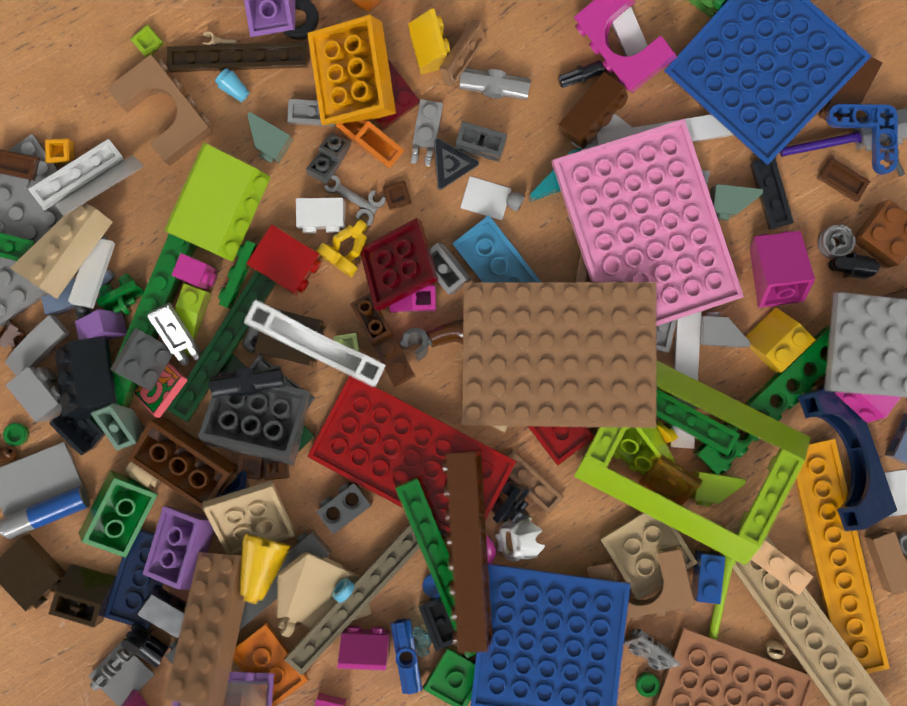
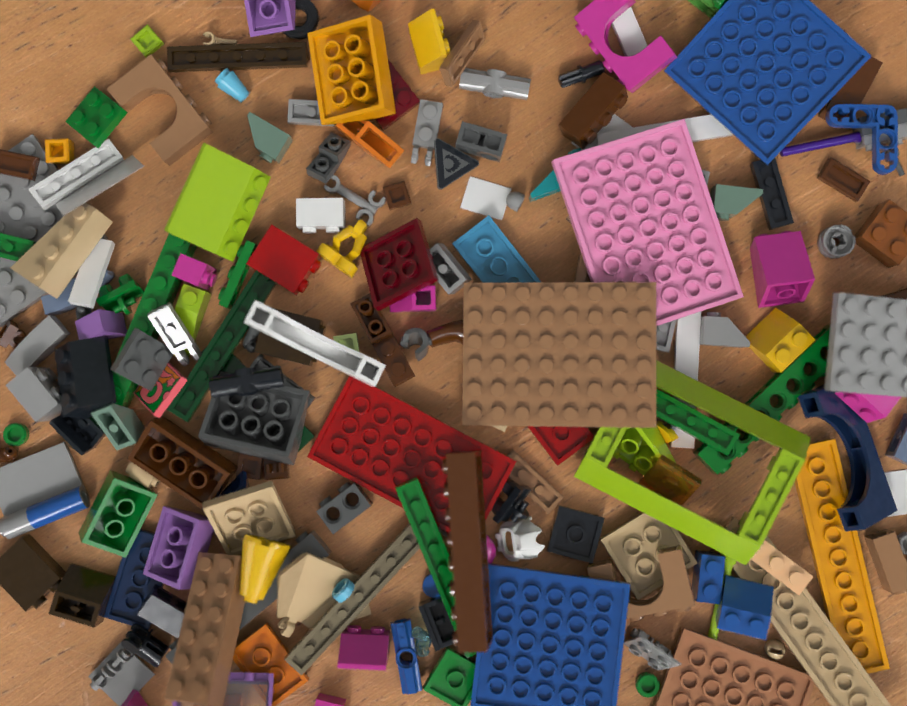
lime slope [690,470,746,507] -> none
black arm [828,252,880,279] -> none
none -> green plate [65,86,128,148]
none -> black plate [547,505,605,564]
none -> blue slope [716,575,774,640]

